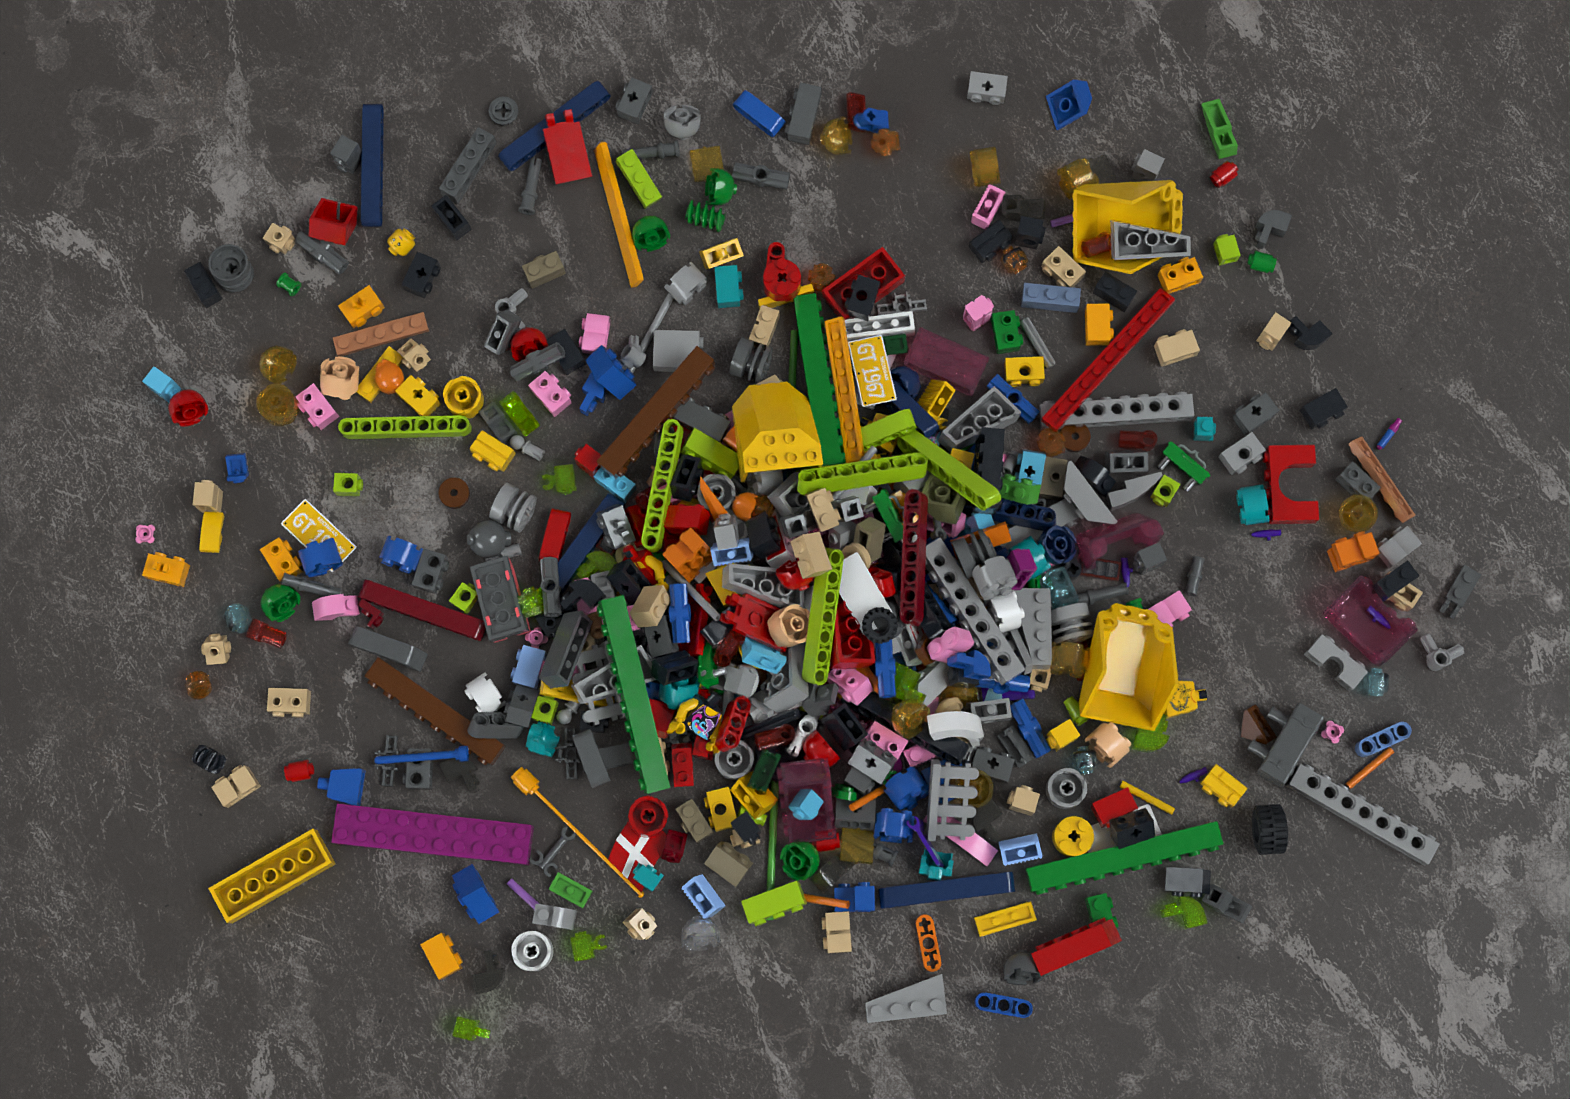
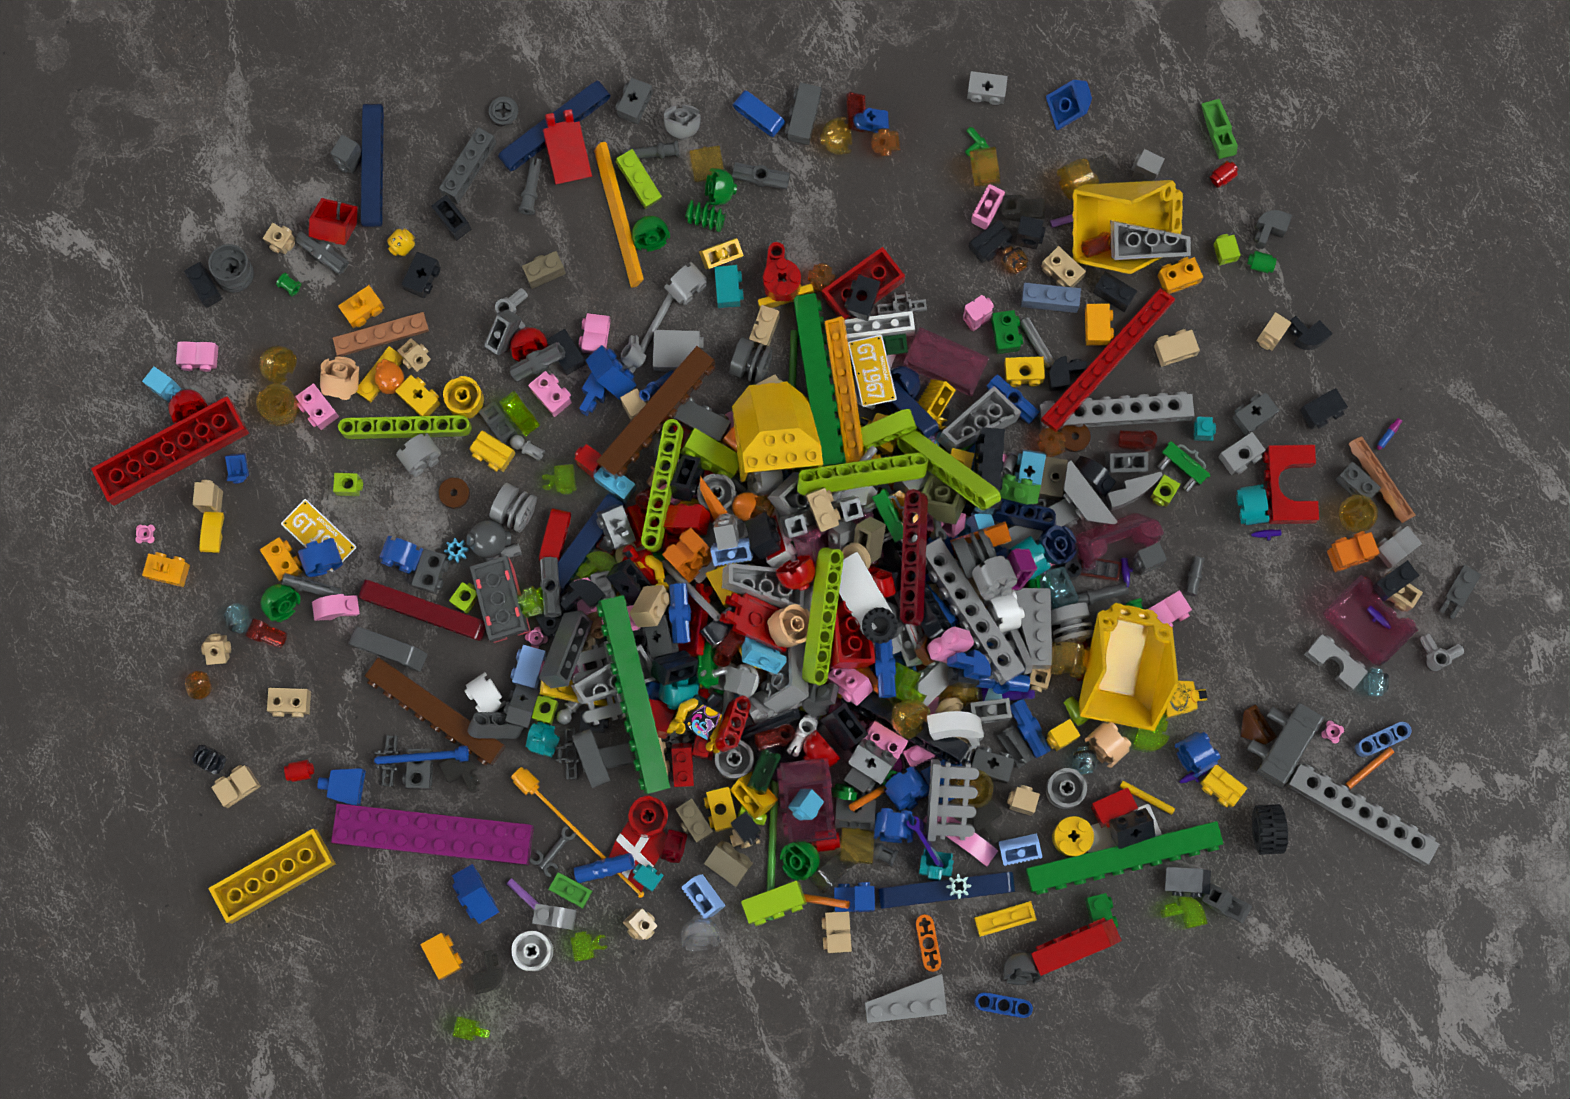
dark red bracket [358,599,384,629] -> none
tan piece [790,532,832,579] -> none
none -> red brick [91,396,250,506]
none -> bright pink brick [176,342,218,372]
none -> light grey brick [396,433,441,477]
none -> medium azure gear [444,538,469,563]
none -> blue axle [574,853,635,883]
none -> tan brick [620,388,648,421]
none -> blue pin [639,370,674,401]
none -> light aqua gear [946,874,971,899]
none -> green piece [965,127,995,158]
none -> black brick [1048,356,1087,392]
none -> blue brick [1175,732,1221,777]

